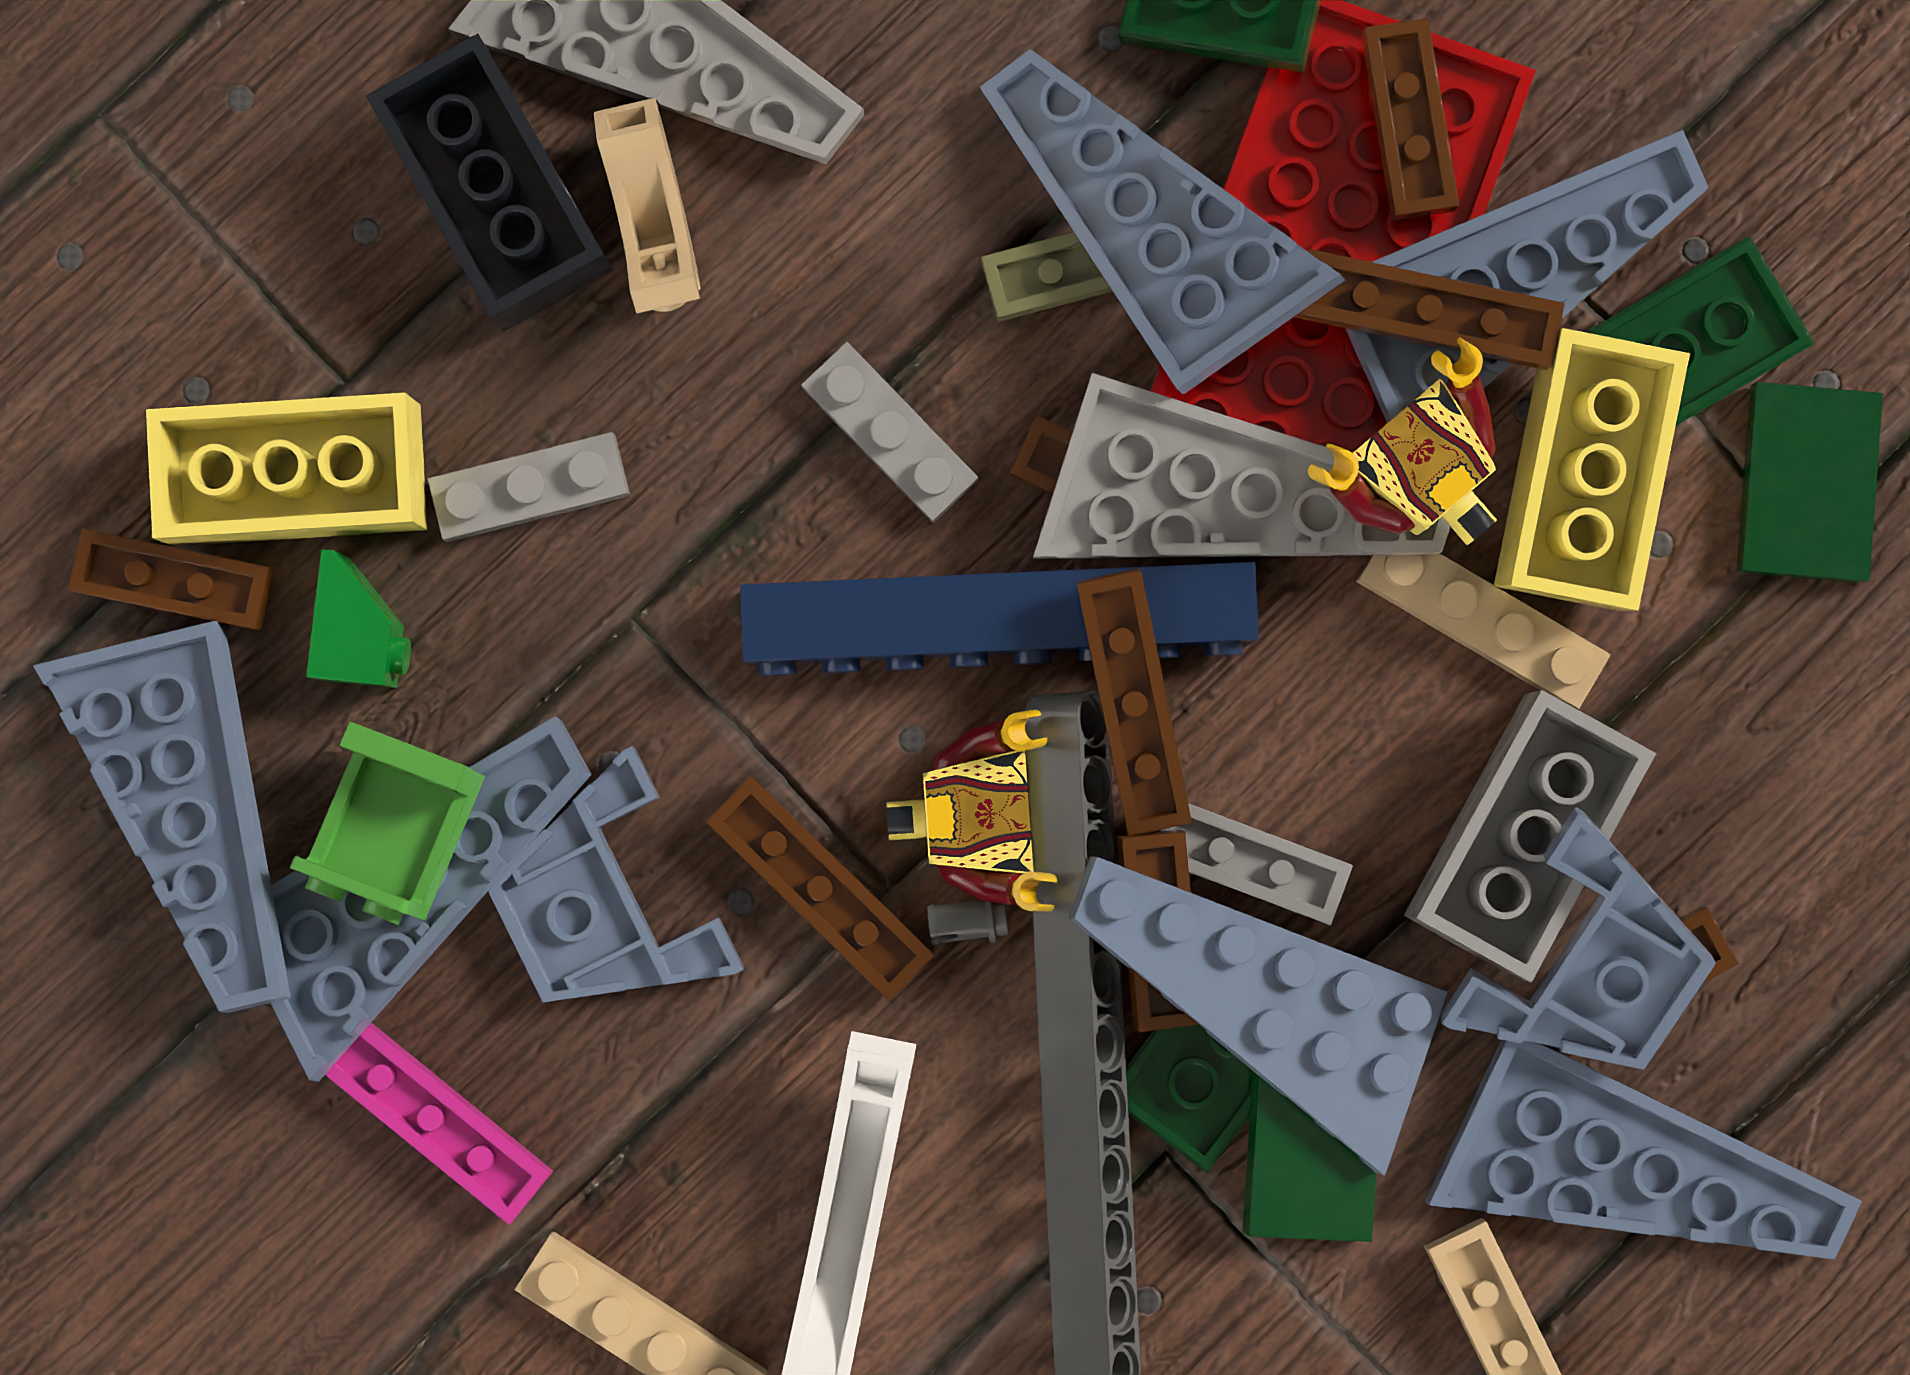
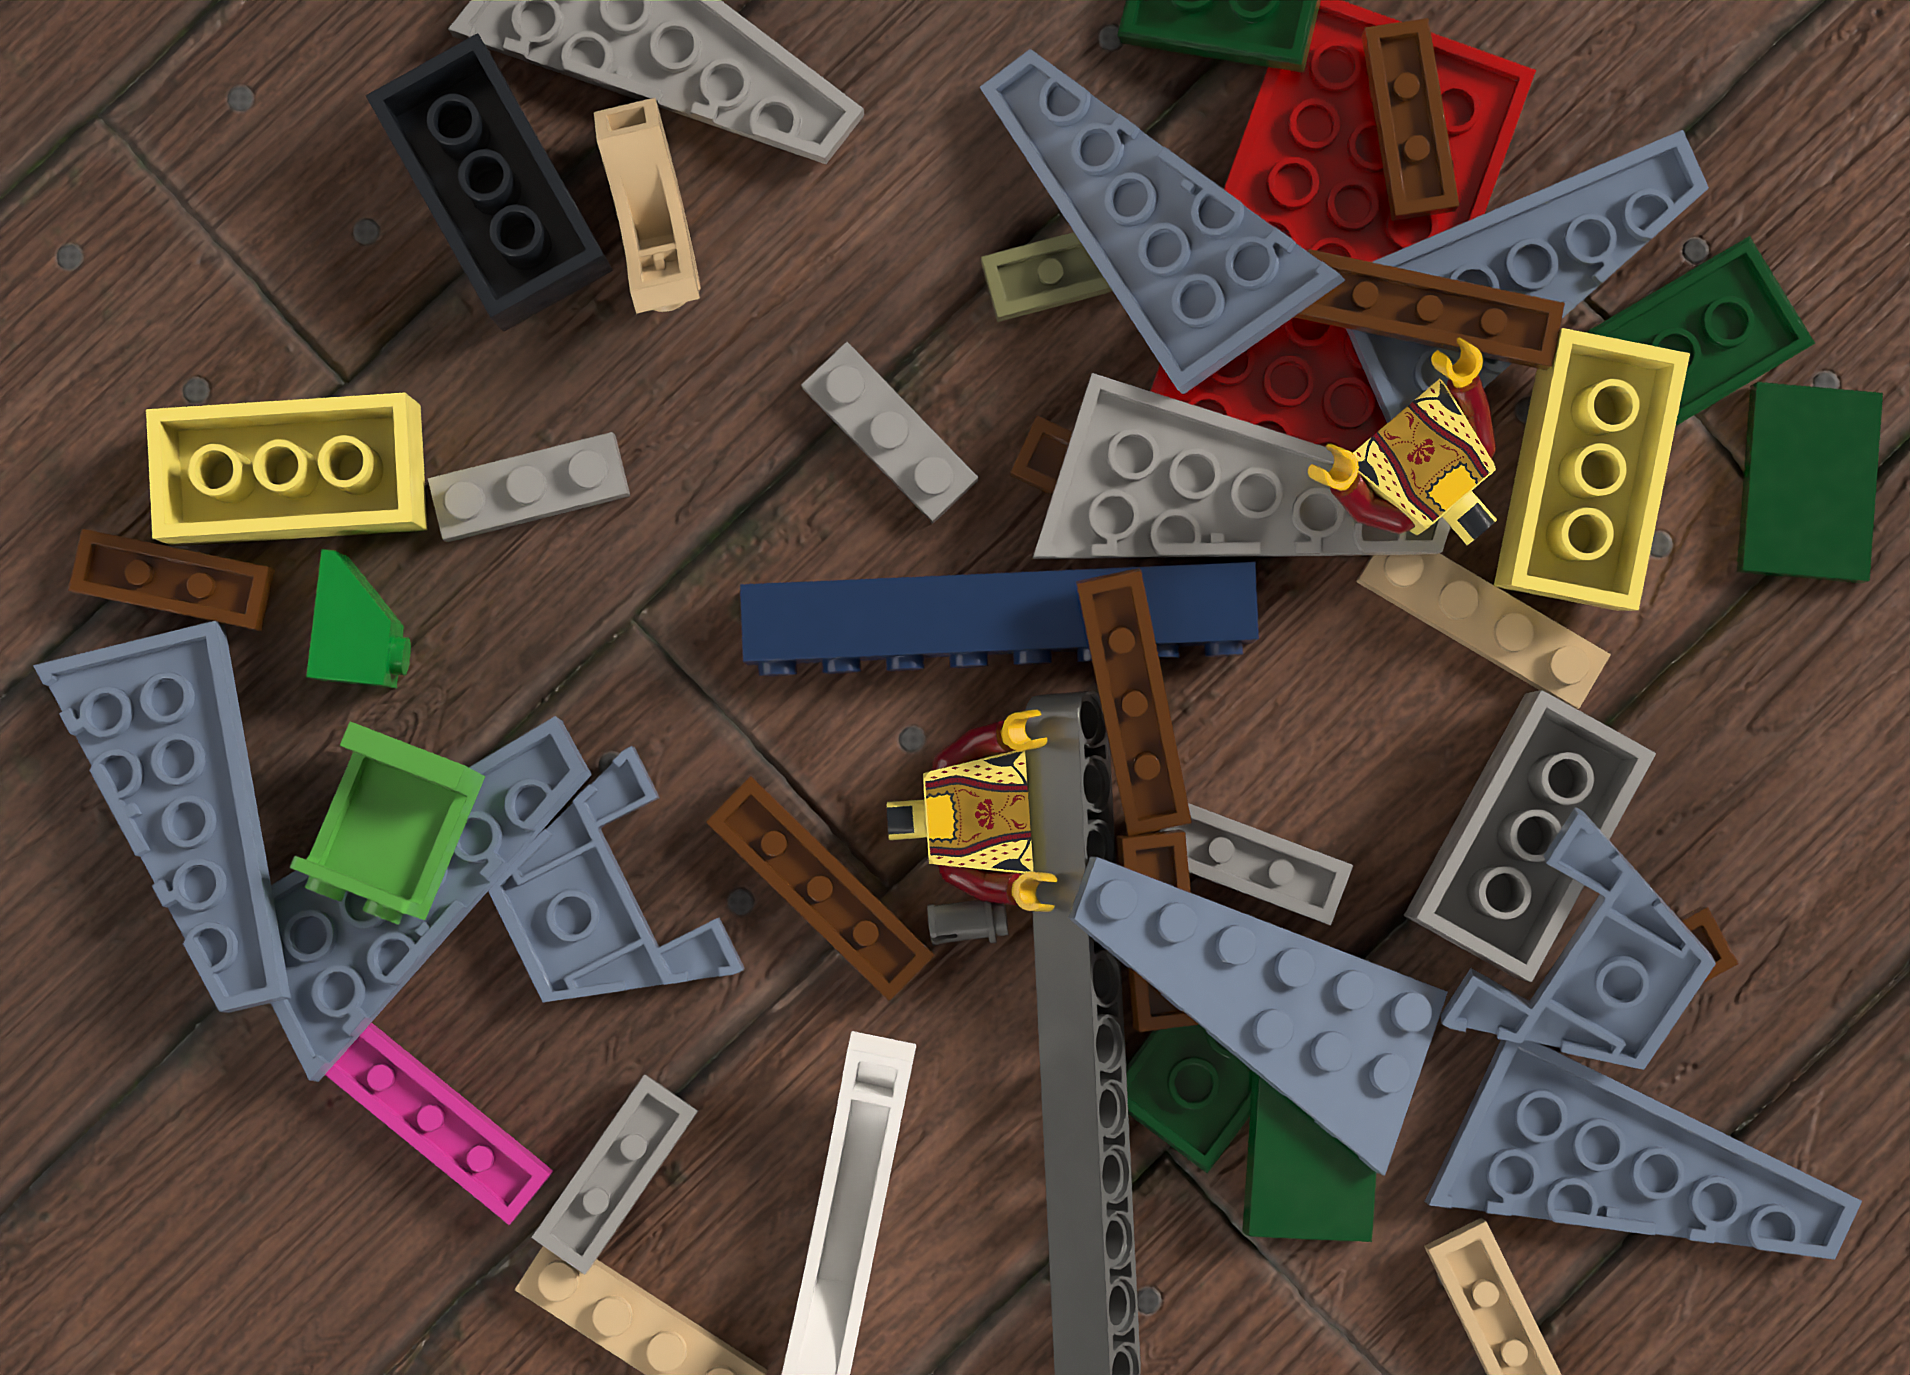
none -> light grey plate [531,1075,698,1275]

